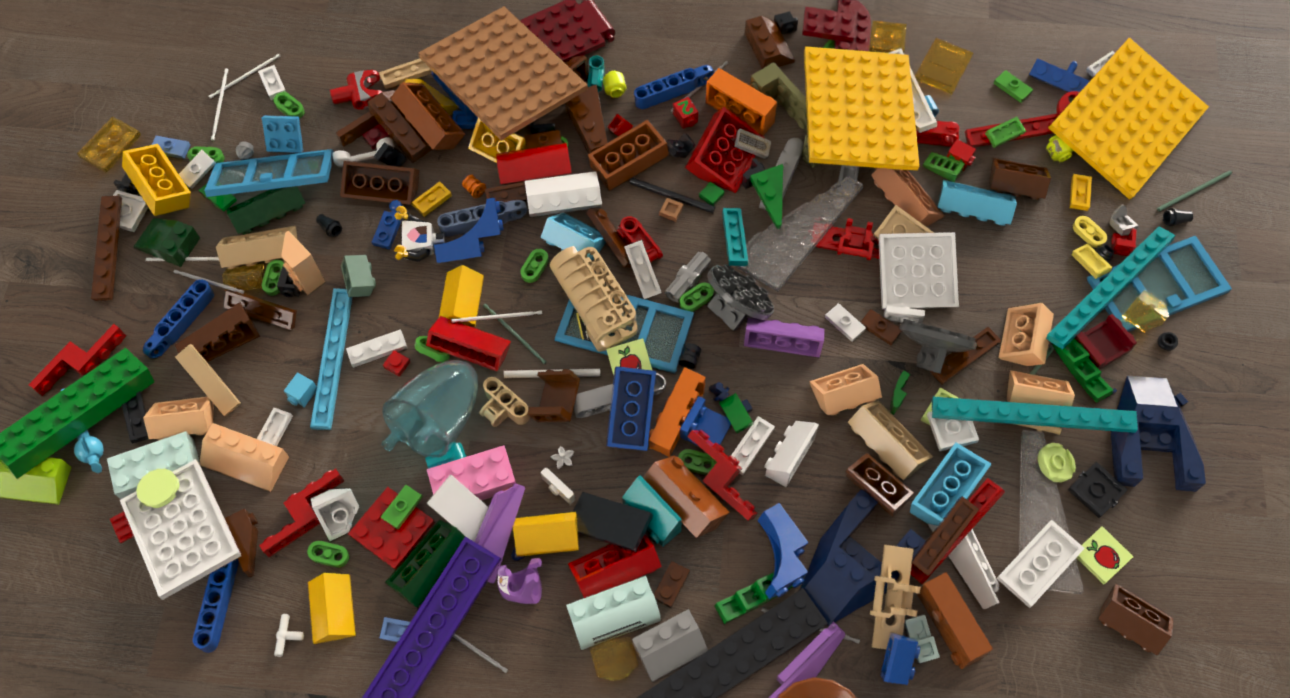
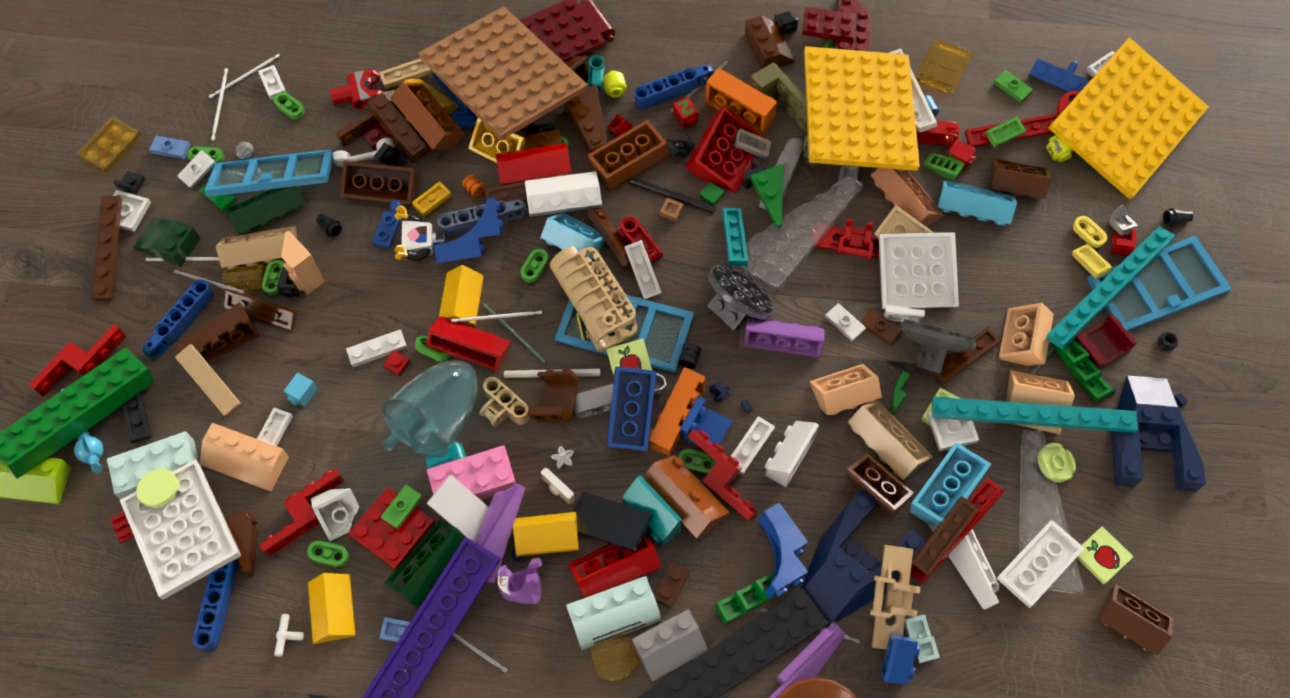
yellow brick [122,144,191,216] -> none
light nougat slope [143,396,214,440] -> none
dark azure plate [262,115,303,153] -> none
medium azure tile [310,288,353,430] -> none
sand green brick [341,255,376,297] -> none
light grey piece [665,252,711,302] -> none
bright green plate [680,283,714,312] -> none
green slope [719,393,754,433] -> none
clear yellow plate [869,20,907,53] -> none
dark orange brick [917,572,993,670] -> none
black plate [1068,462,1128,518] -> none
yellow plate [1069,174,1092,211] -> none
black plate [1096,243,1115,261] -> none
clear yellow slope [1122,290,1169,332] -> none
sand green axle [1157,170,1232,212] -> none

